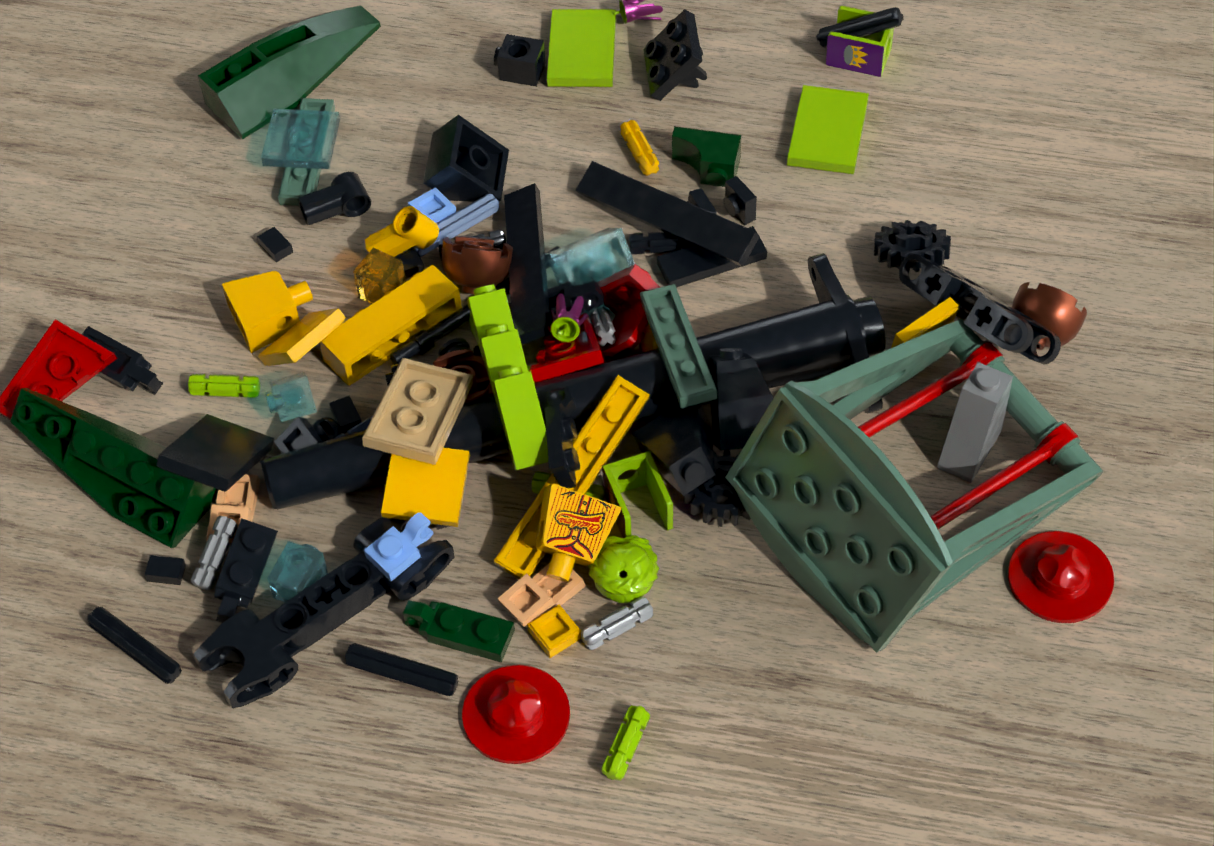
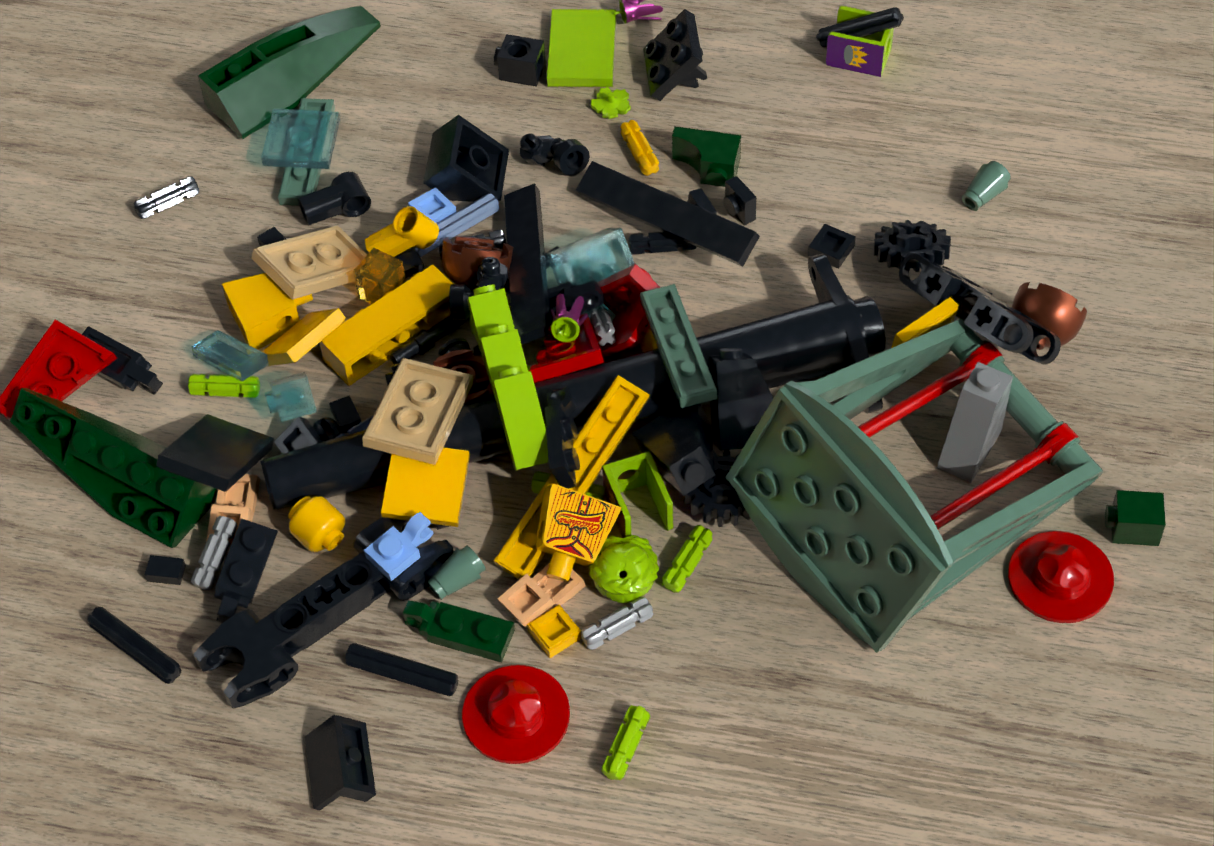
clear light blue brick [267,541,328,602] -> none
black tile [657,226,767,288] -> none
lime tile [787,85,869,174] -> none
none -> axle [133,176,200,219]
none -> clear light blue tile [191,330,269,381]
none -> tan tile [251,225,379,300]
none -> yellow head [288,496,345,552]
none -> black panel [304,715,376,811]
none -> sand green cone [427,545,486,600]
none -> black arm [449,257,508,320]
none -> black arm [520,133,590,175]
none -> lime plant [591,87,631,119]
none -> lime axle [662,525,712,593]
none -> black plate [808,224,856,269]
none -> sand green cone [962,161,1011,211]
none -> dark green brick [1105,490,1166,546]

